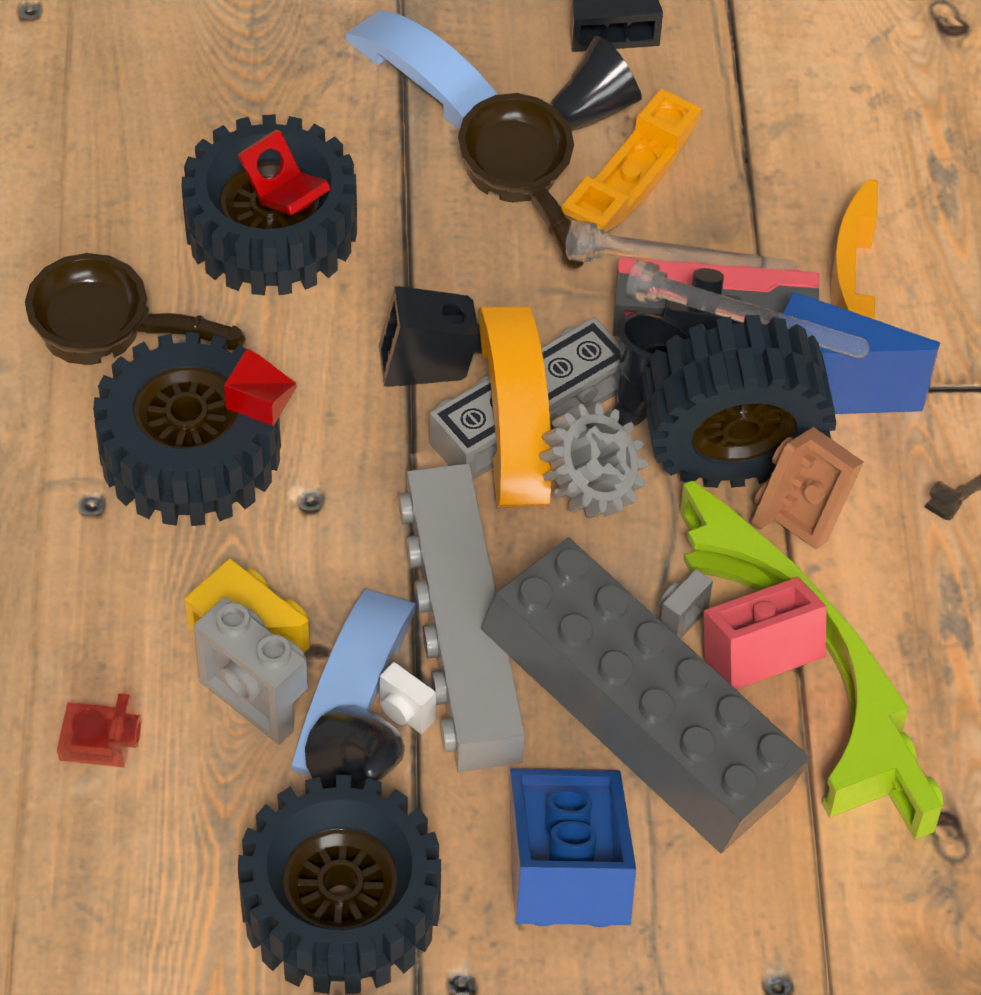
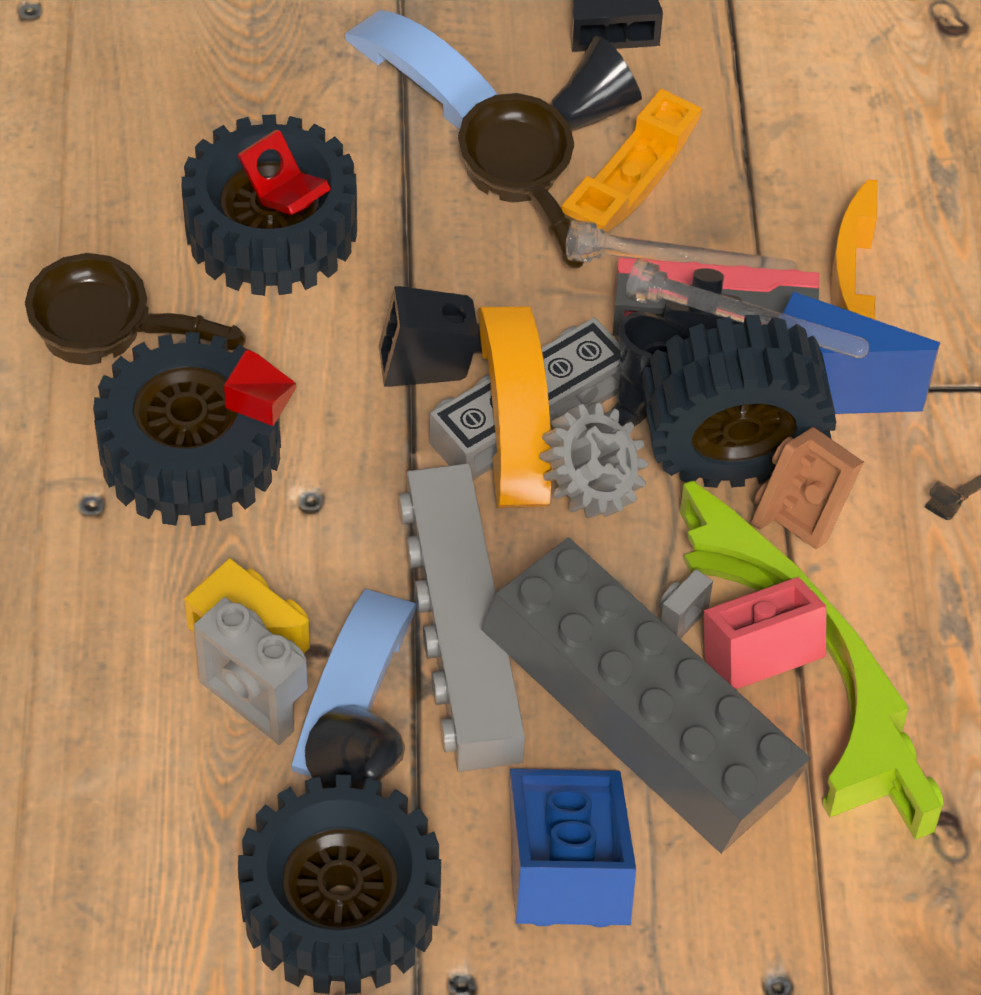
clear red bracket [57,693,141,768] -> none
white plate [380,662,436,735] -> none

